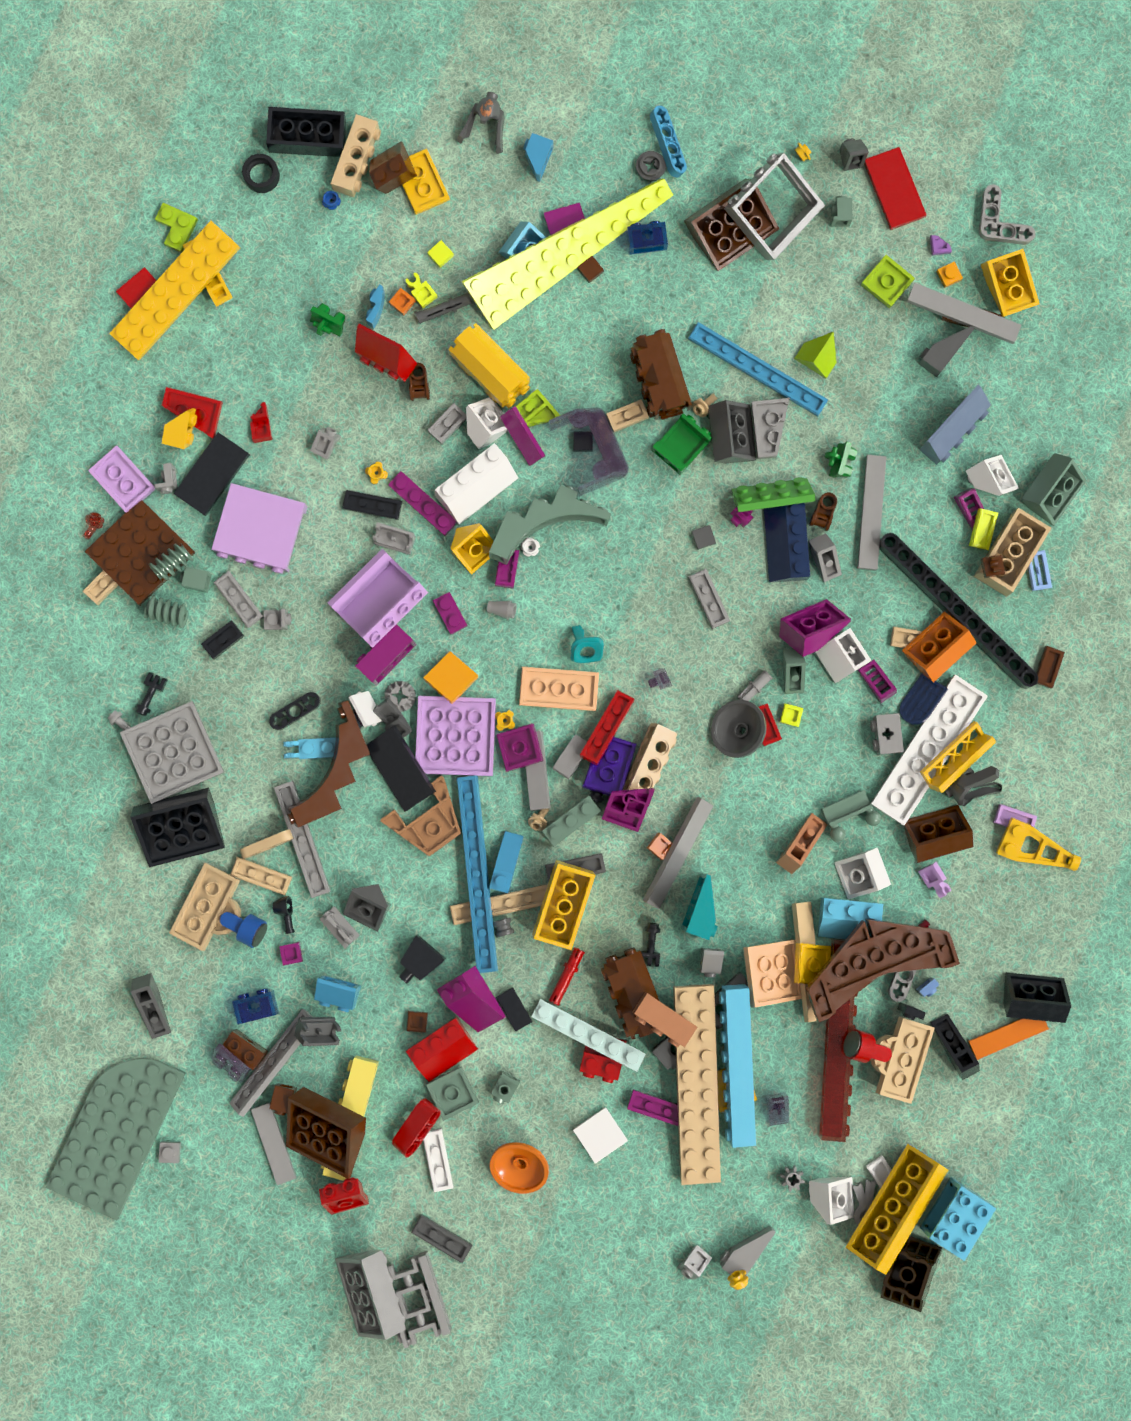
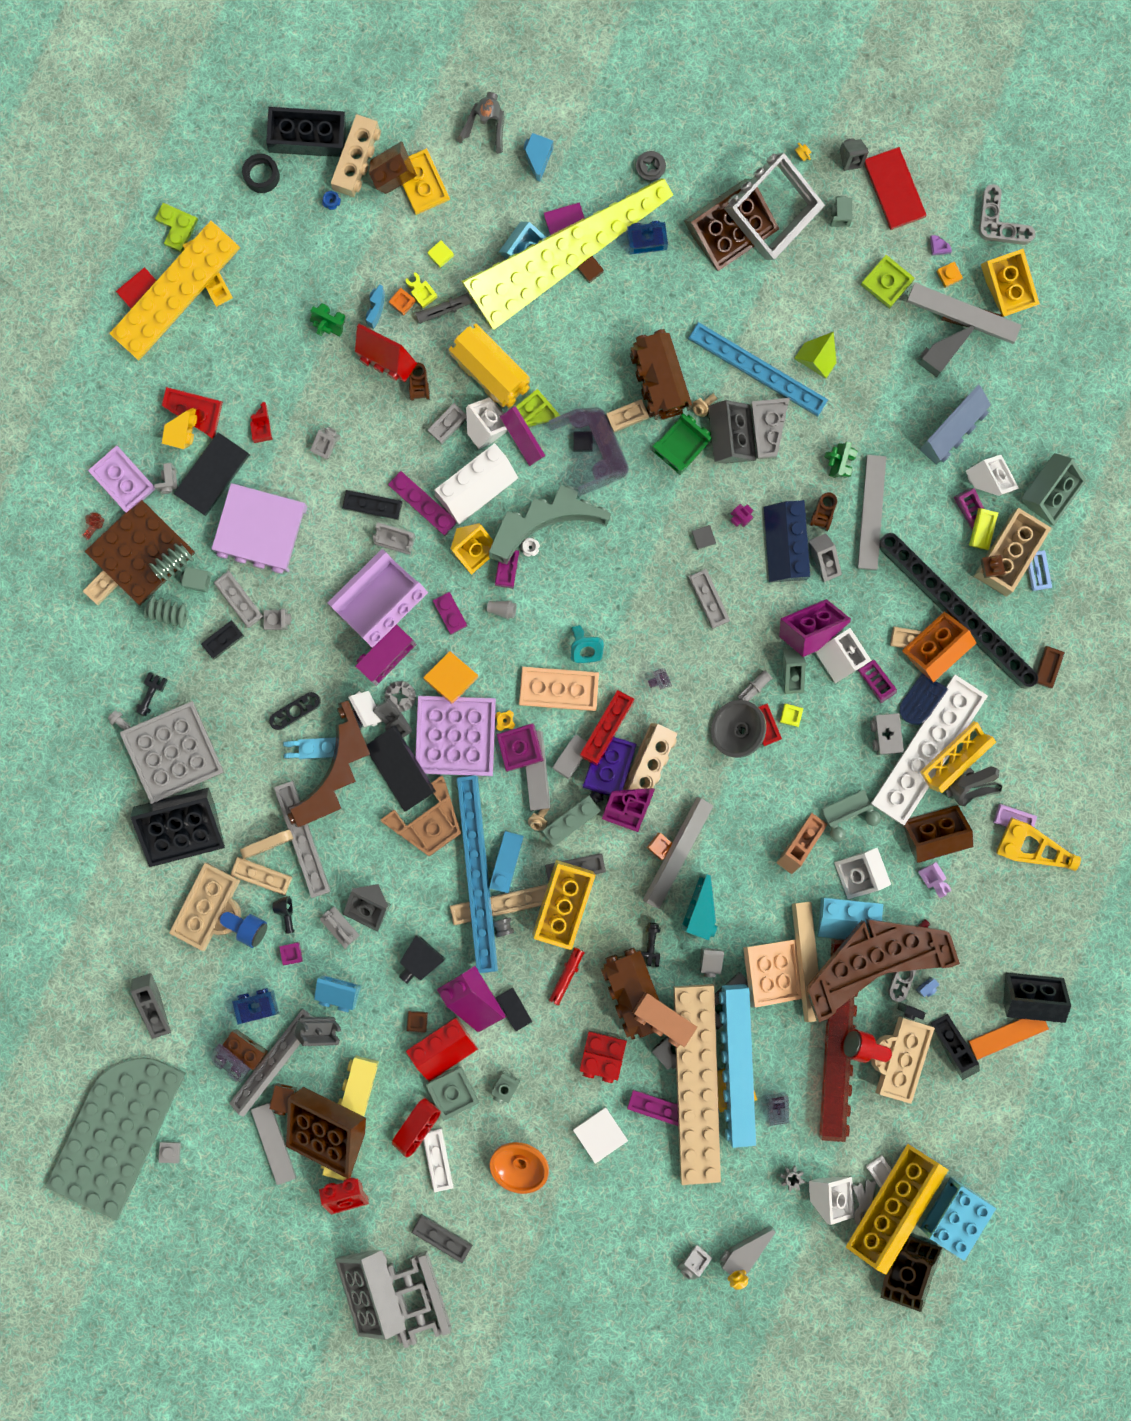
yellow plate [365,462,388,484] -> none
light aqua plate [531,999,646,1072] -> none
dark azure beam [650,106,687,178] -> none
bright green plate [731,477,815,512] -> none
yellow tile [794,943,831,984] -> none

